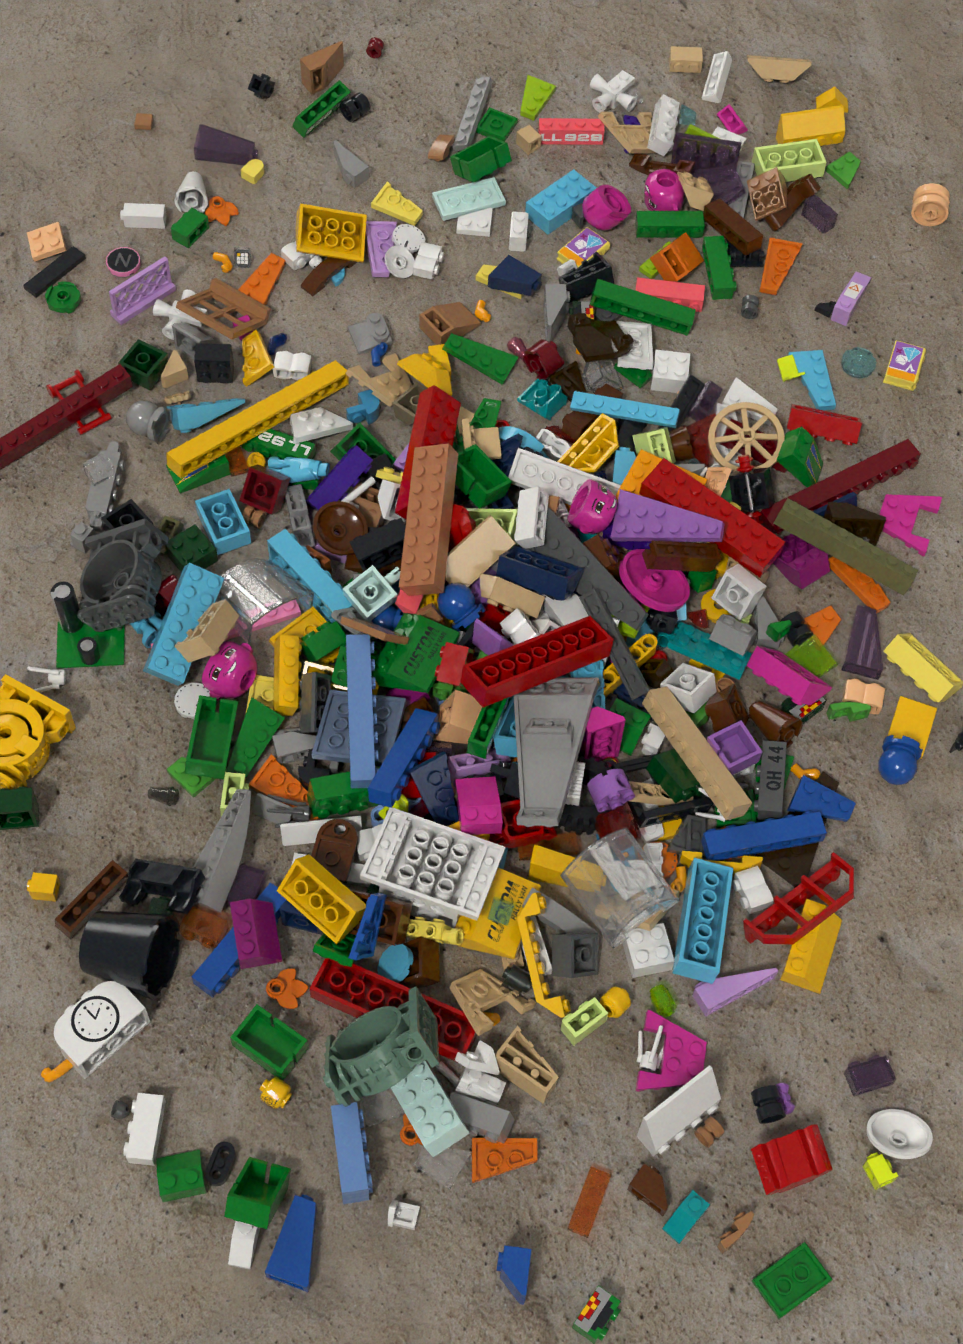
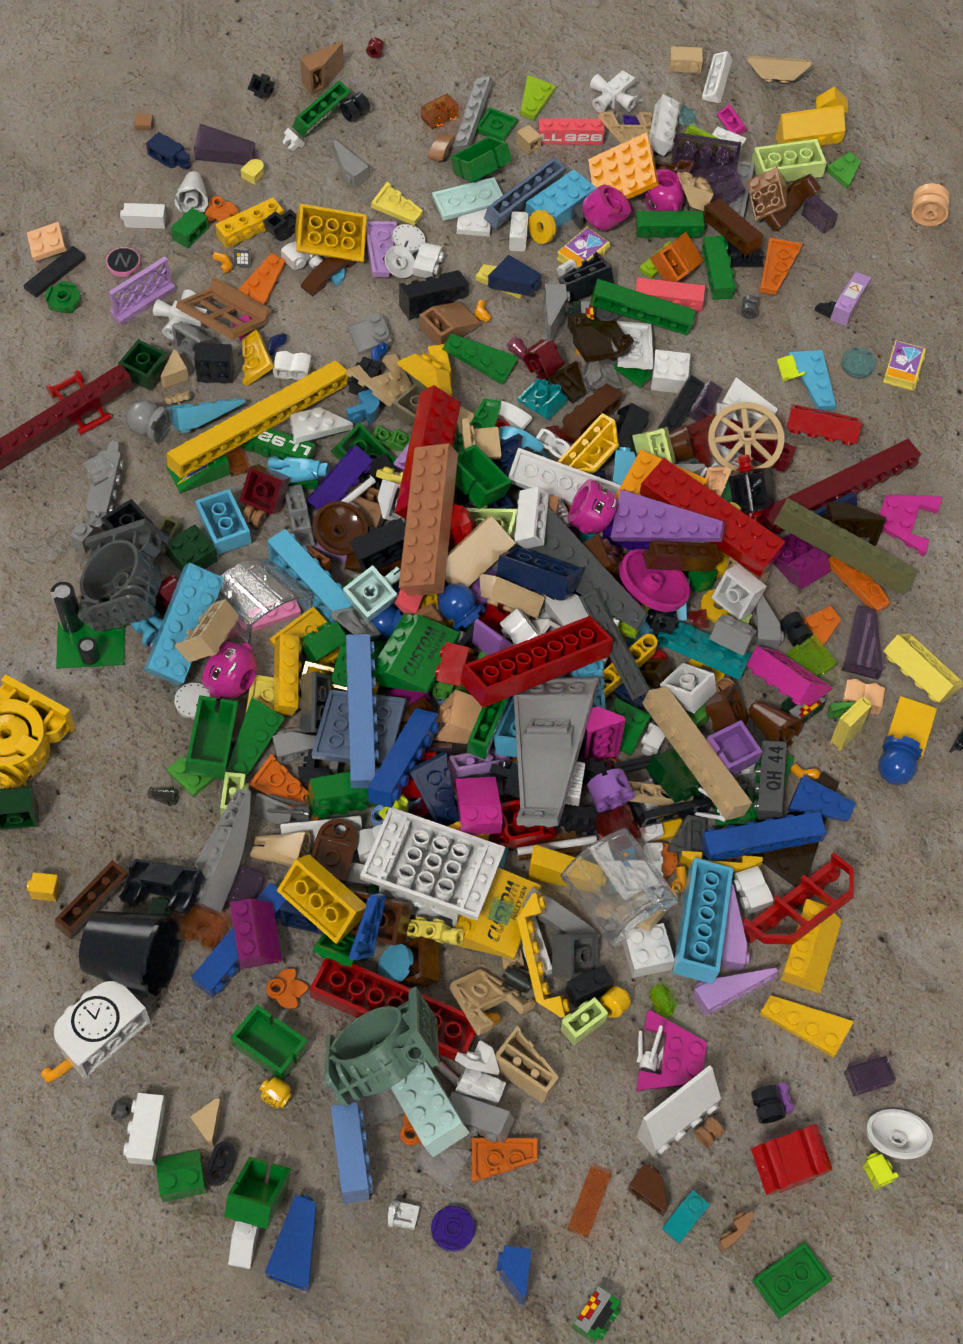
white plant [27,666,65,692] -> none
yellow tile [246,452,266,468] -> none
medium nougat tile [340,616,409,645] -> none
medium azure plate [570,391,680,428] -> none
green slope [766,620,792,642] -> none
green slope [777,427,823,487] -> none
none -> dark blue hinge [146,132,191,169]
none -> tan slope [190,1099,222,1148]
none -> yellow brick [215,198,284,249]
none -> tan piece [250,831,311,867]
none -> black brick [263,209,296,241]
none -> white tile [283,128,305,151]
none -> black brick [347,357,382,396]
none -> bright green slope [373,425,411,451]
none -> black wedge [399,270,469,320]
none -> clear orange brick [421,93,459,130]
none -> dark purple tile [431,1206,475,1252]
none -> sand blue brick [484,157,566,230]
none -> white slope [498,401,533,430]
none -> white bar [517,835,597,856]
none -> yellow tile [528,210,556,244]
none -> black brick [565,965,614,1008]
none -> light orange plate [588,132,659,199]
none -> lavender slope [720,884,750,971]
none -> yellow wing [759,995,854,1058]
none -> light yellow piece [830,697,872,751]

